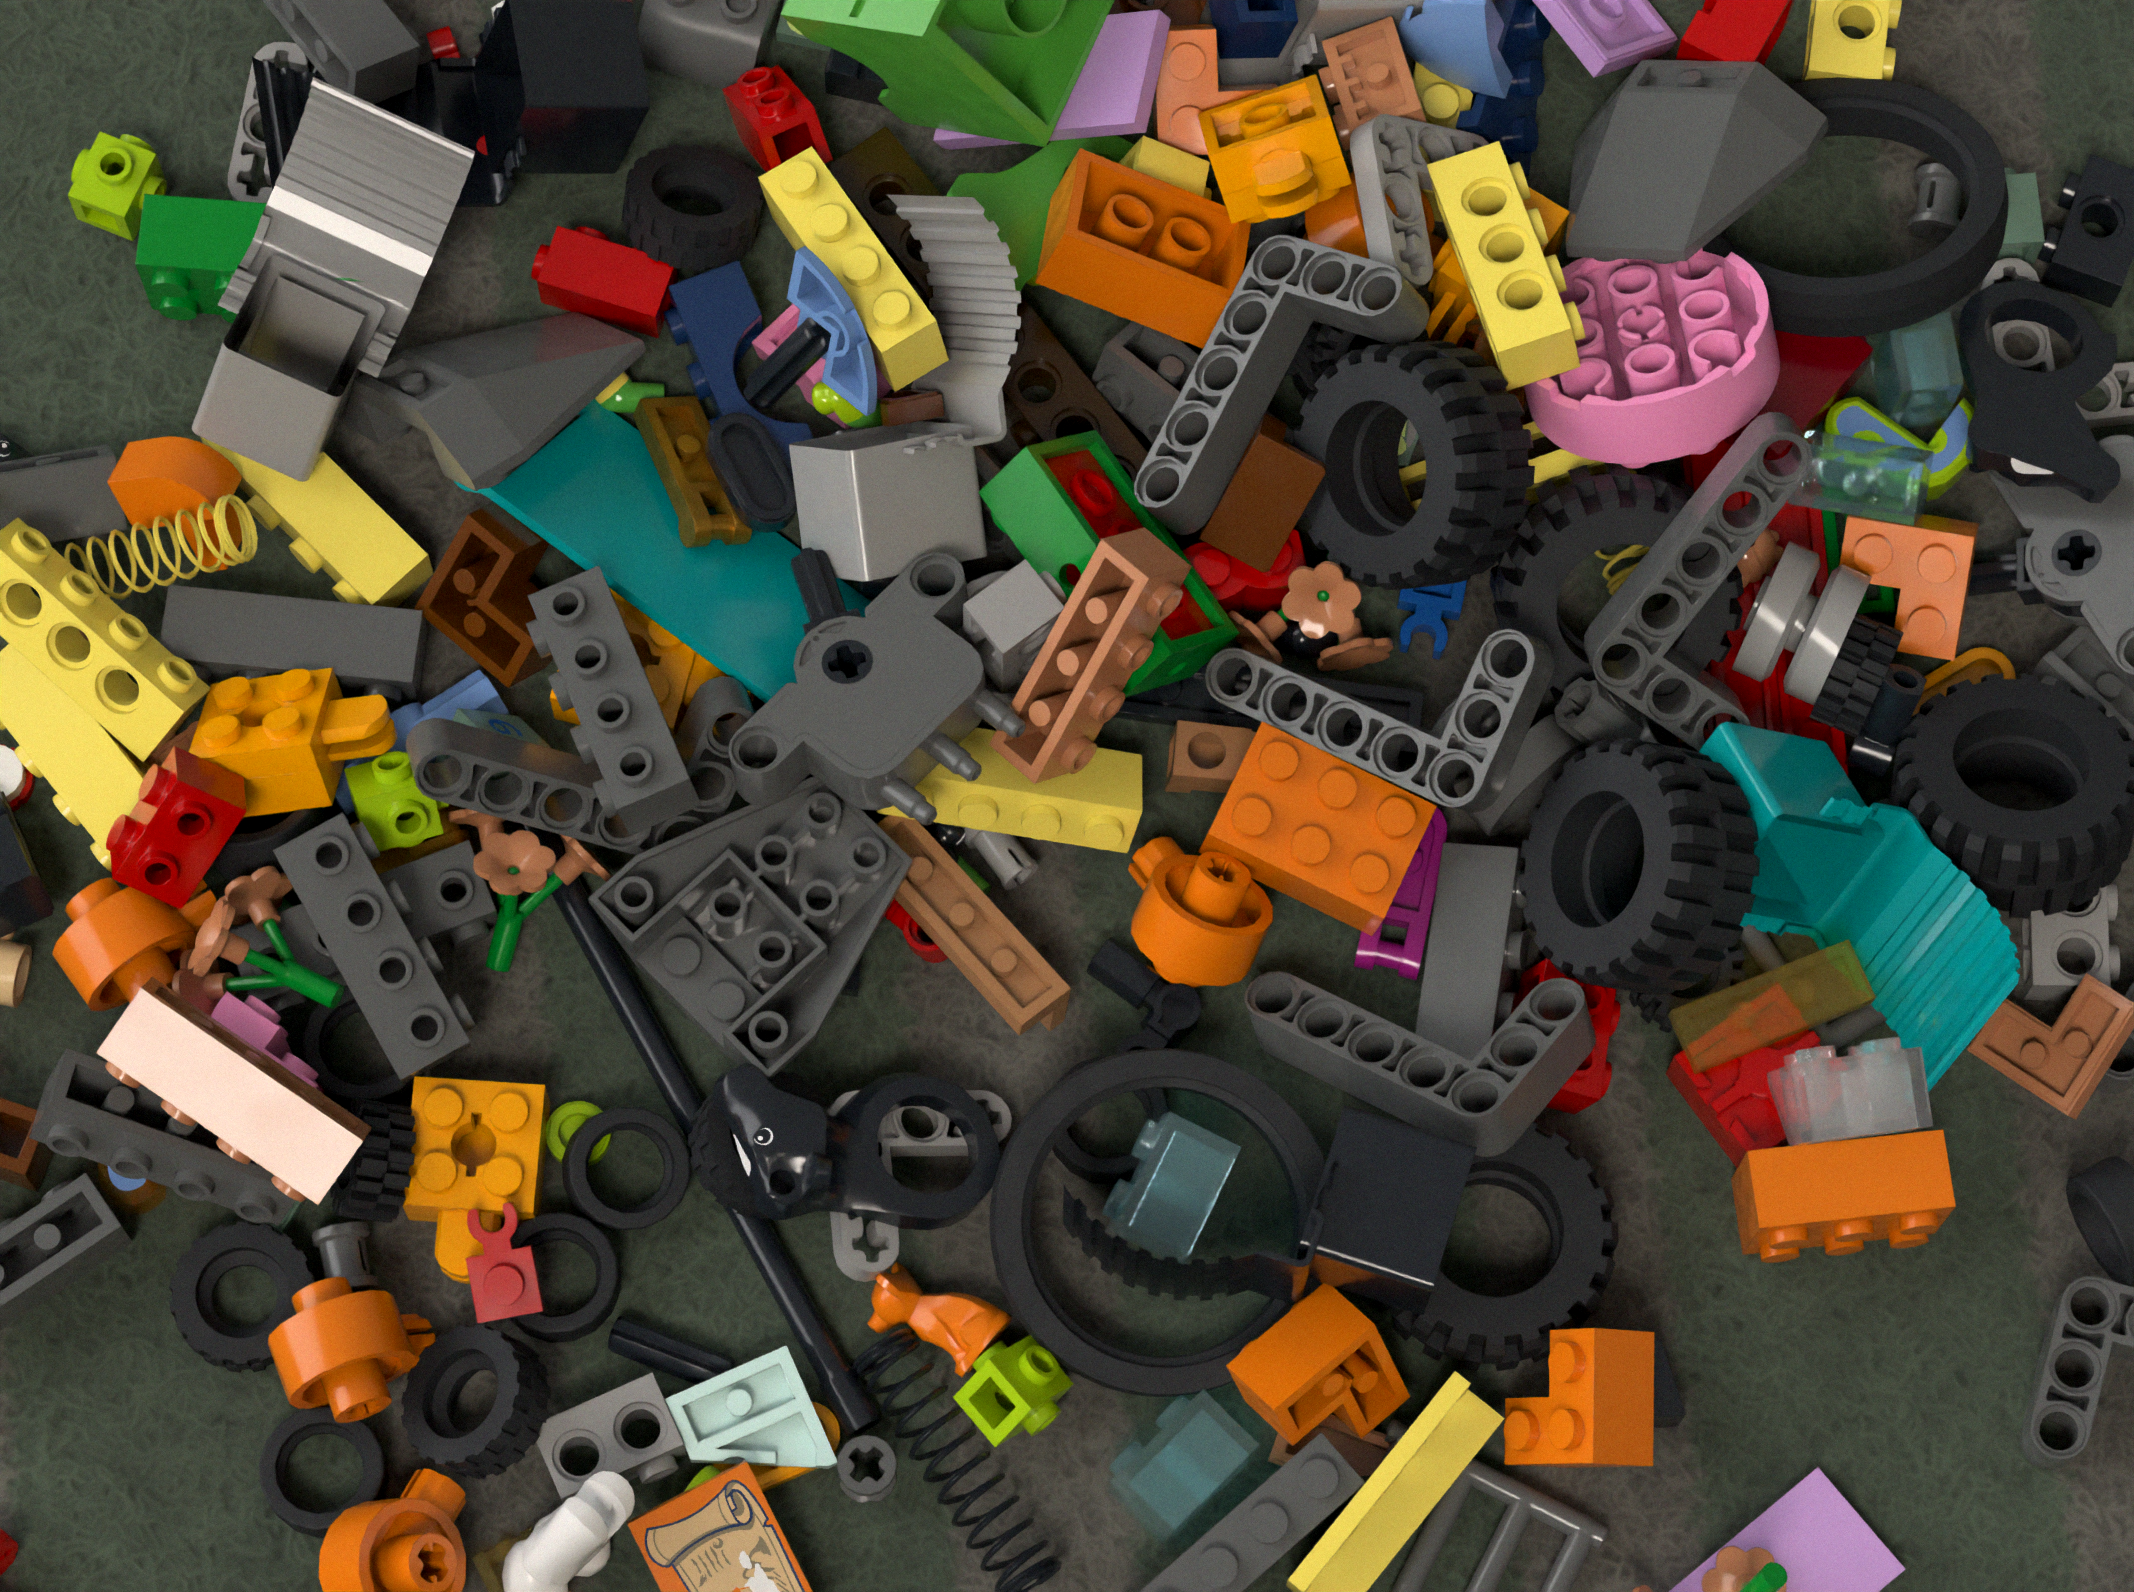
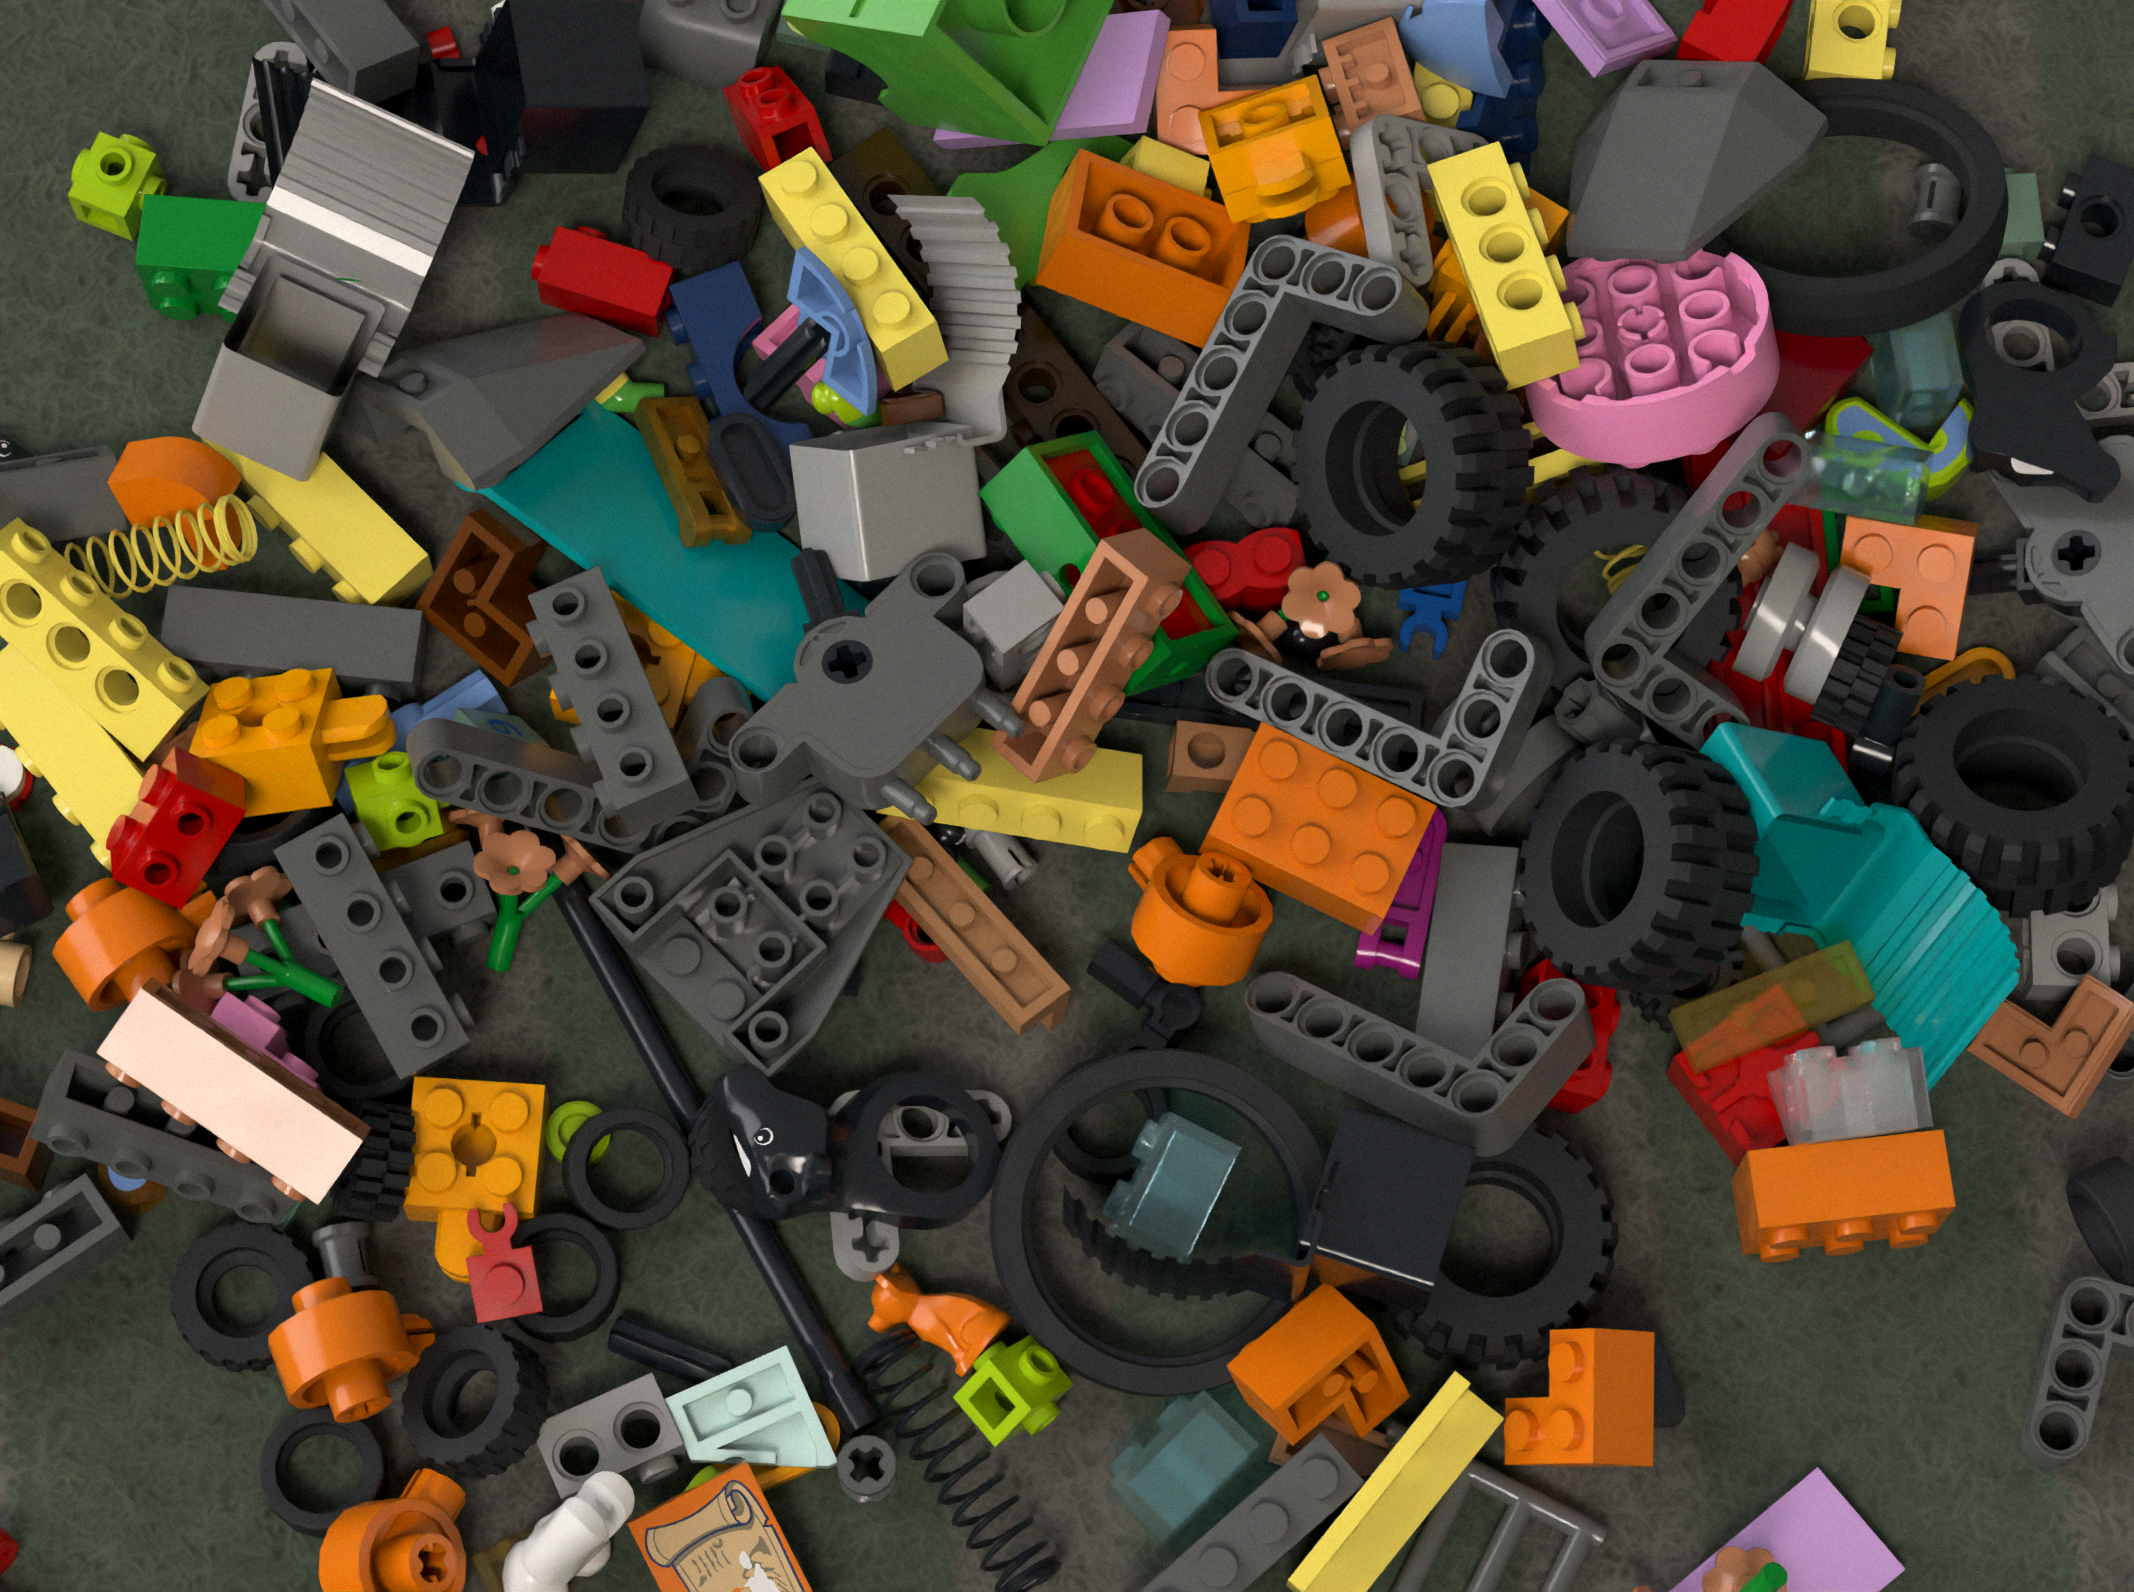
reddish brown panel [1199,413,1326,572] -> none

